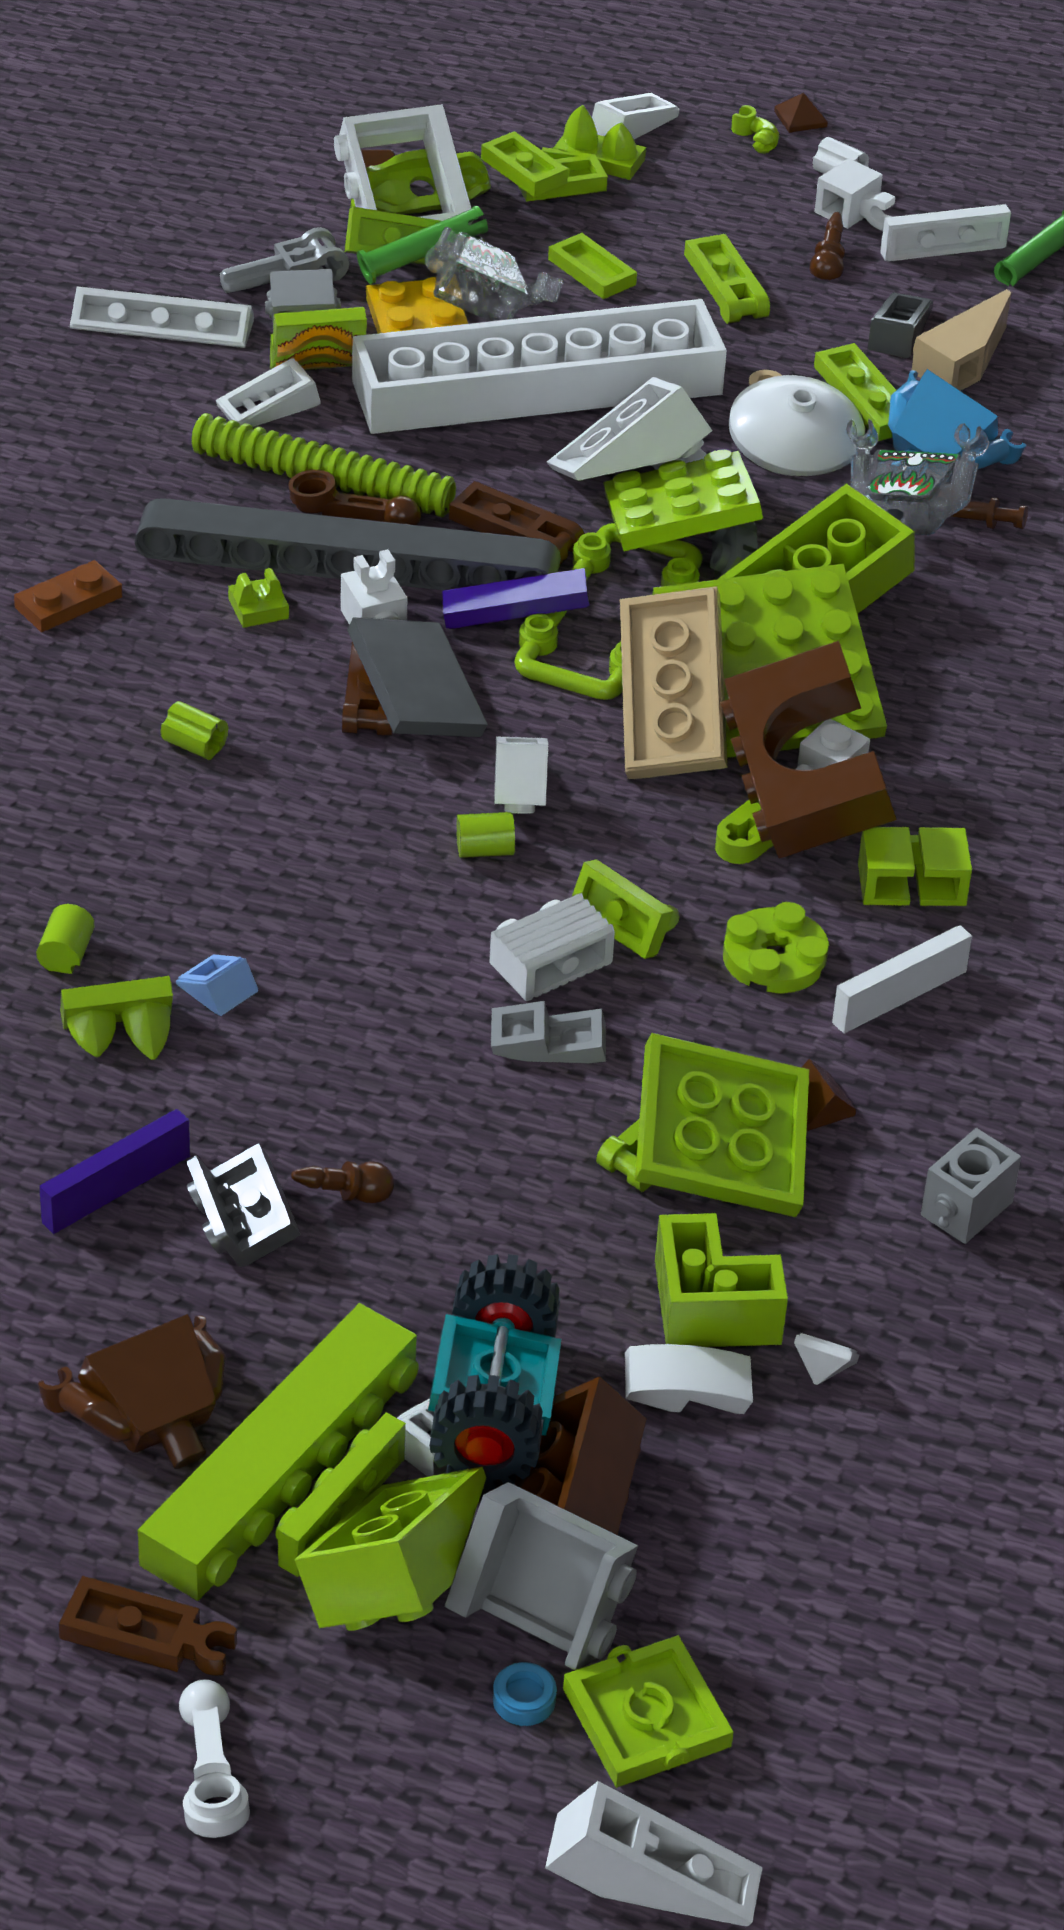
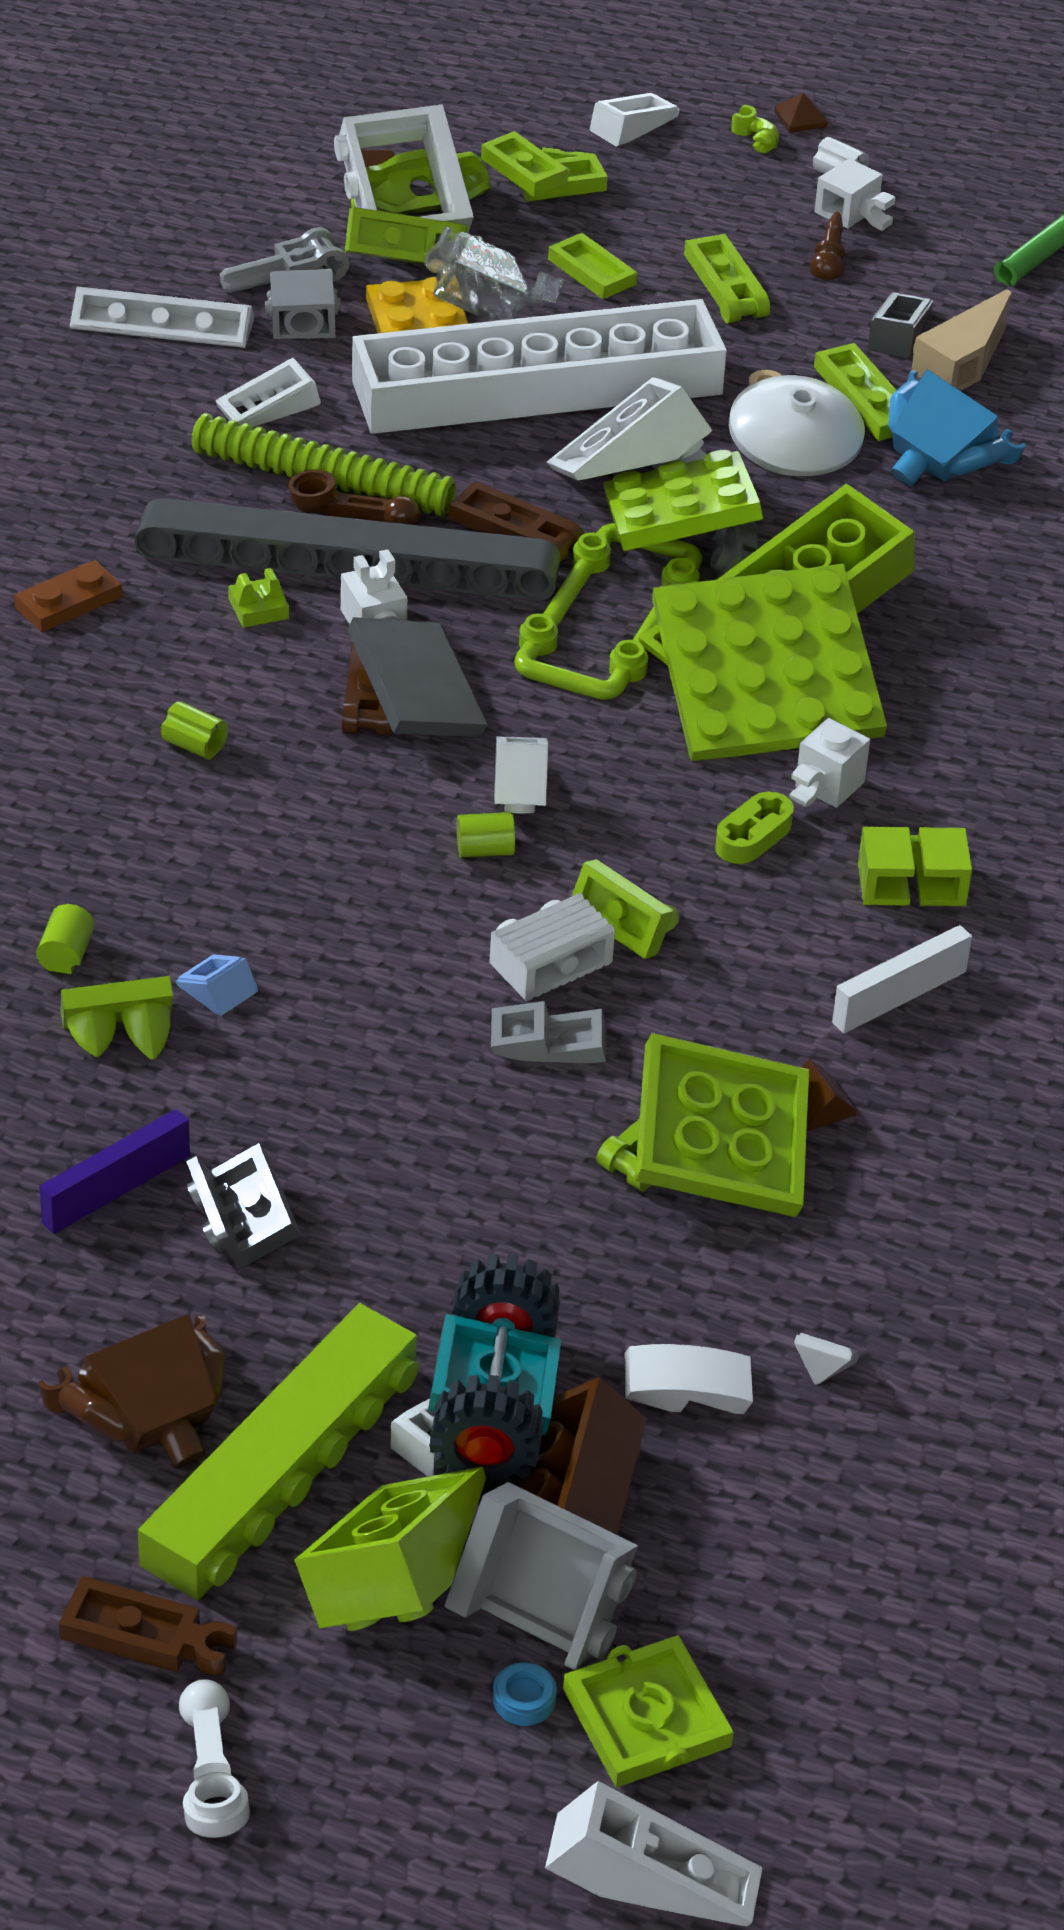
slope [270,307,367,370] -> none
lime plate [275,1412,406,1577] -> none
reddish brown bar [291,1161,394,1203] -> none
bright green pin [357,206,488,284] -> none
dark purple tile [442,568,589,629] -> none
lime tile [553,105,646,180] -> none
tan tile [620,586,728,779] -> none
lime brick [655,1213,788,1347] -> none
reddish brown arch [721,641,897,859] -> none
lime plate [723,902,829,993] -> none
clear torso [846,419,989,535] -> none
white tile [881,204,1011,261] -> none
reddish brown piece [918,497,1028,529] -> none
light grey head [921,1128,1021,1244] -> none

